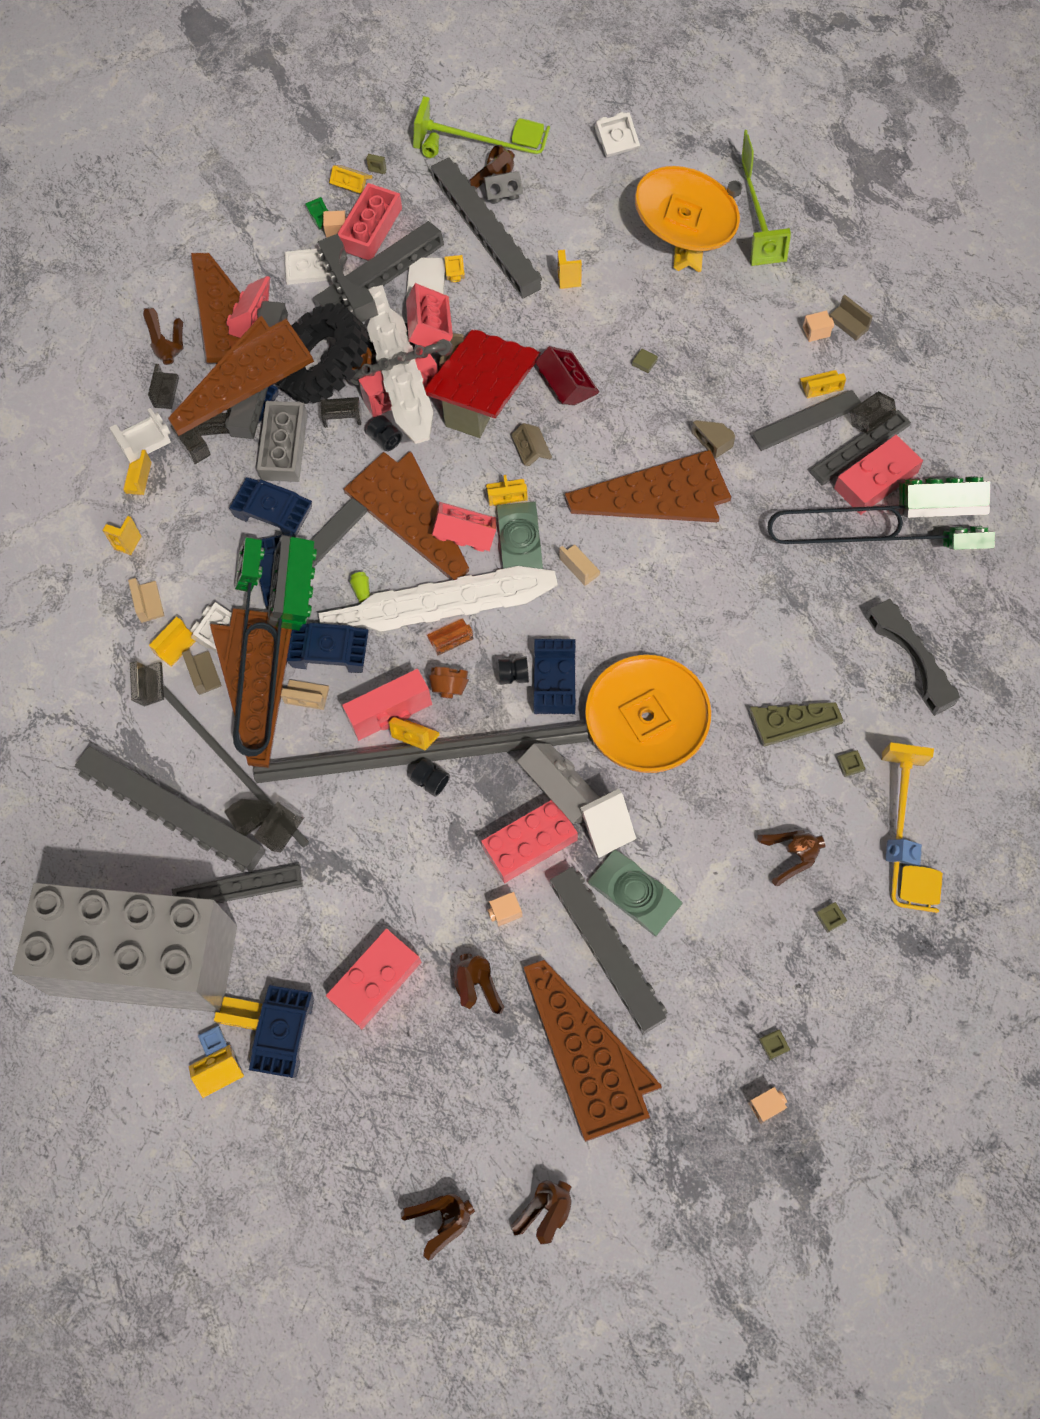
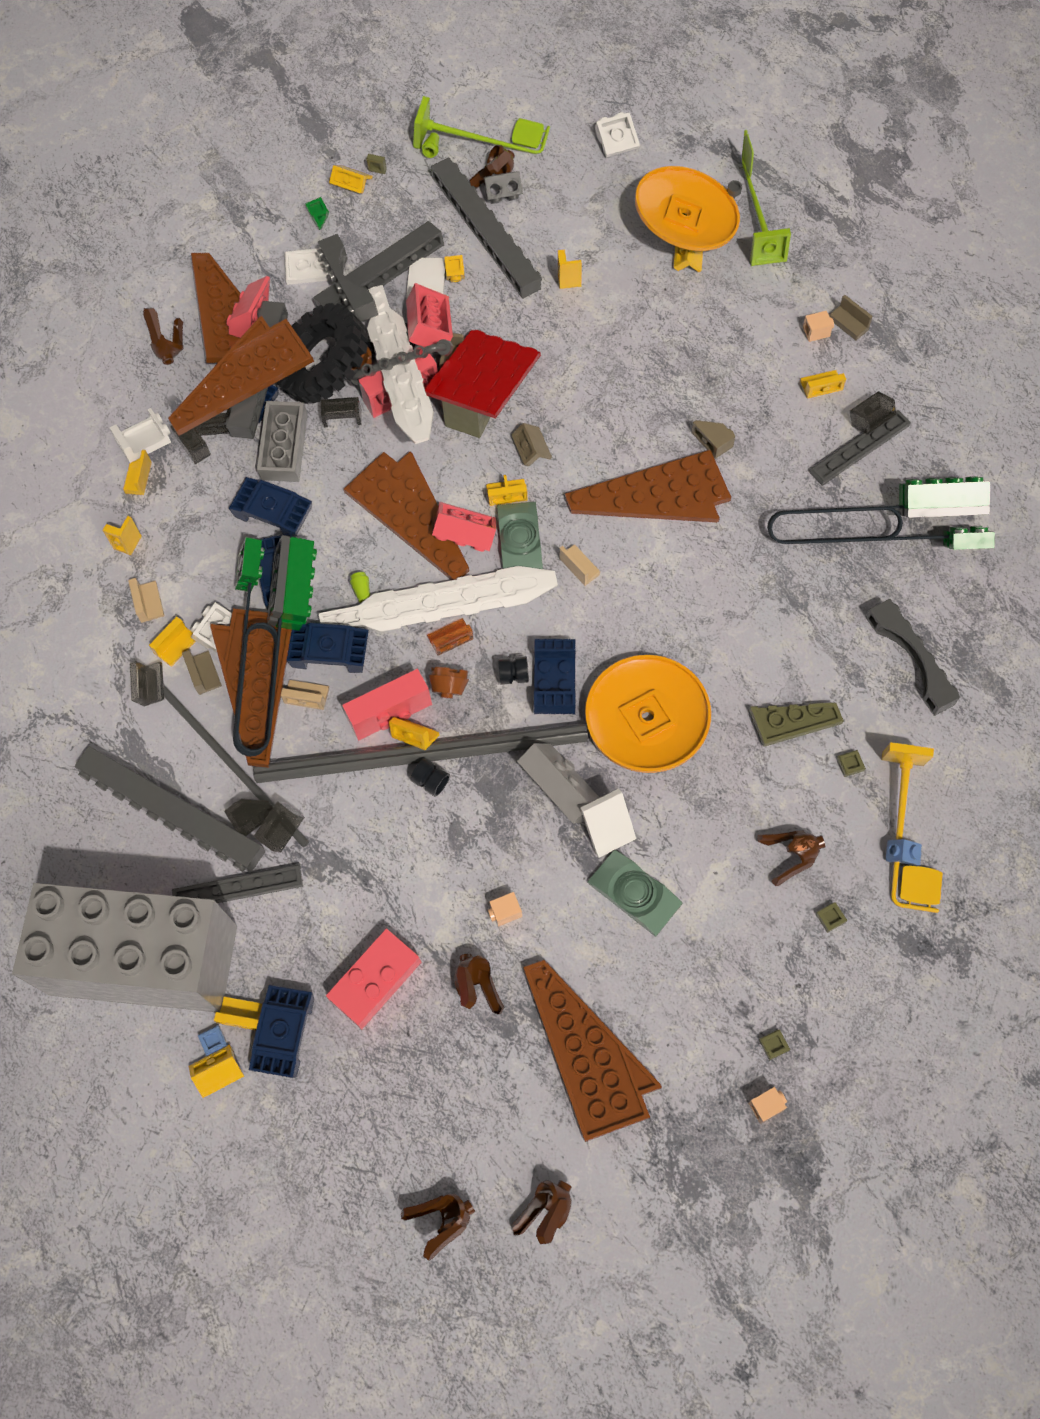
clear smoke panel [148,364,179,409] -> none
dark grey tile [312,498,368,567] -> none
light nougat brick [324,210,347,238] -> none
coral brick [338,183,402,260] -> none
black wheel [367,415,403,451] -> none
coral brick [481,800,578,884] -> none
dark red slope [535,346,599,405] -> none
dark grey brick [550,867,668,1035] -> none
olive tile [632,349,658,373] -> none
dark grey tile [752,389,862,451] -> none
coral brick [834,435,923,515] -> none

